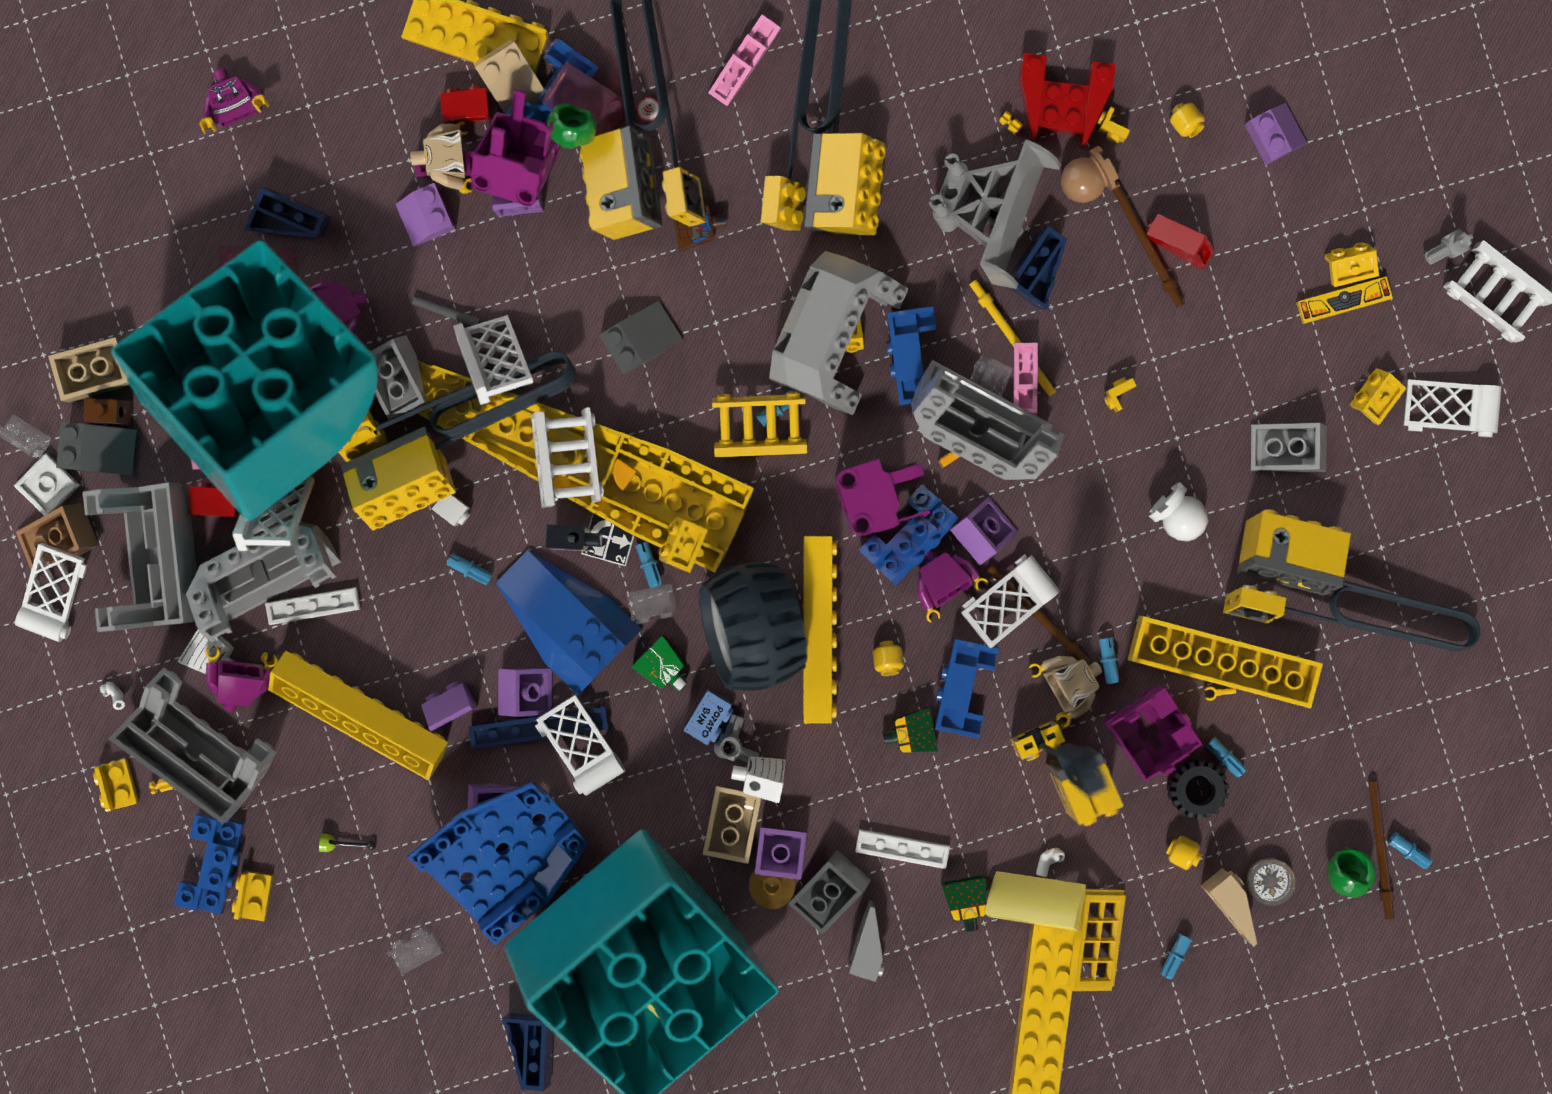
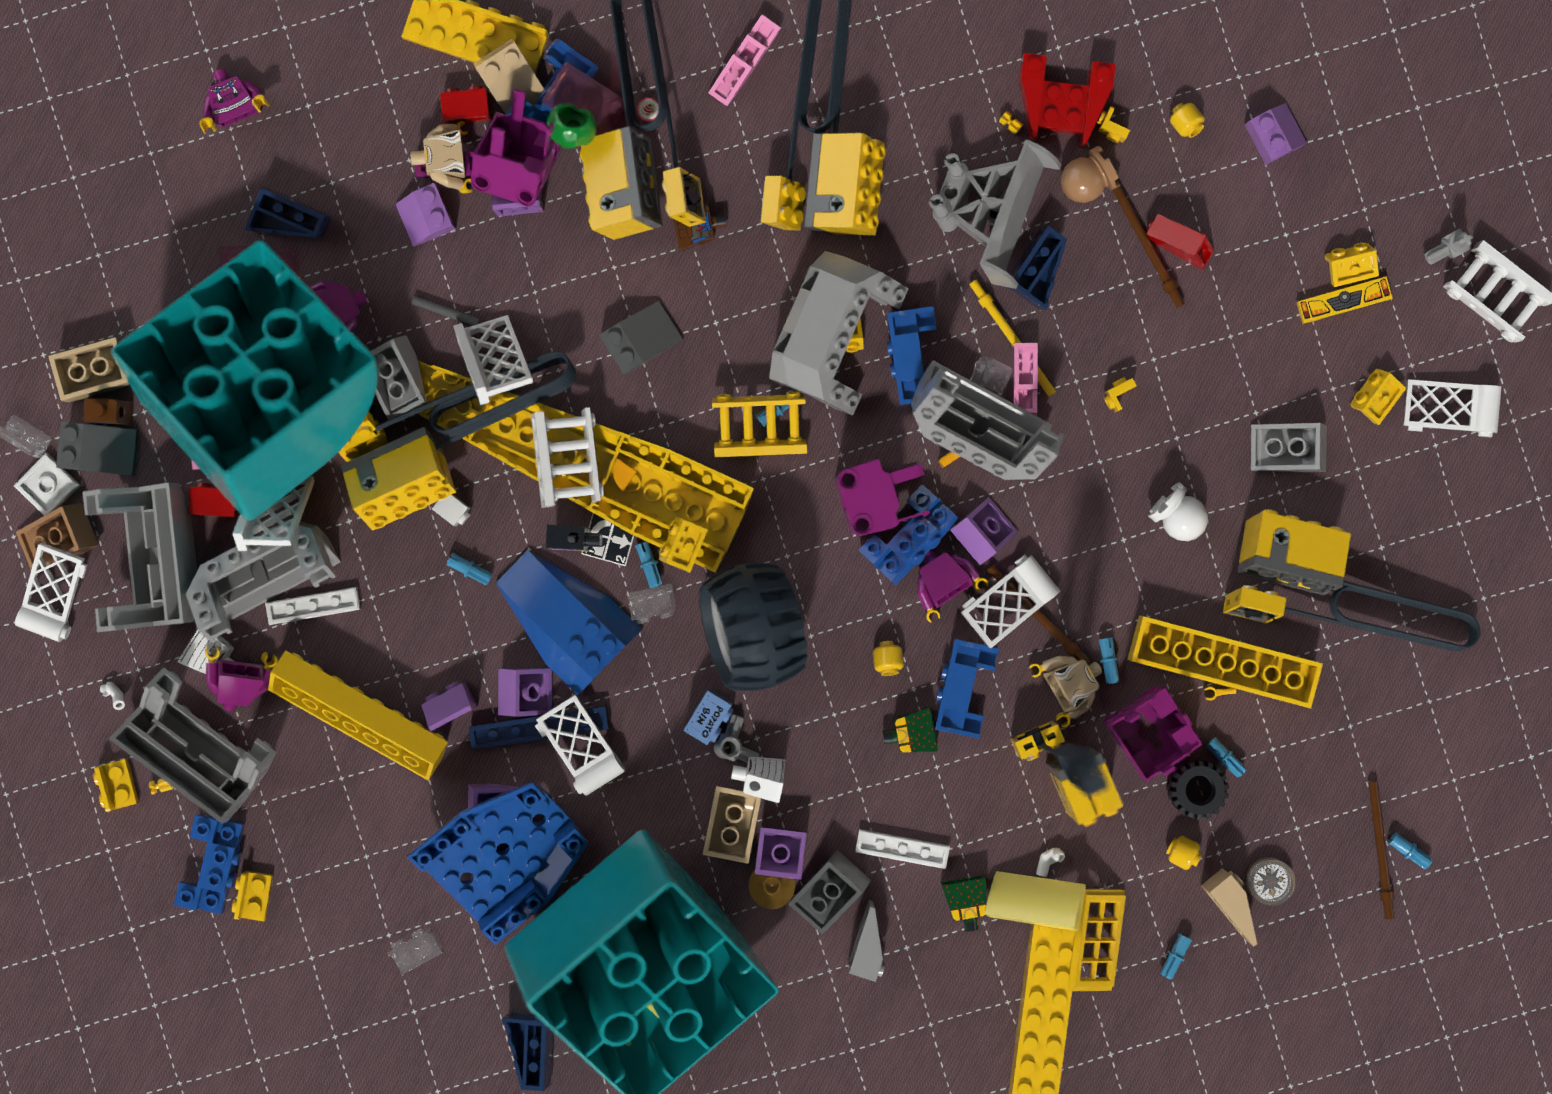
hinge [319,833,376,852] -> none
green torso [631,635,688,691] -> none
yellow brick [803,536,837,723] -> none
green piece [1327,848,1376,898] -> none

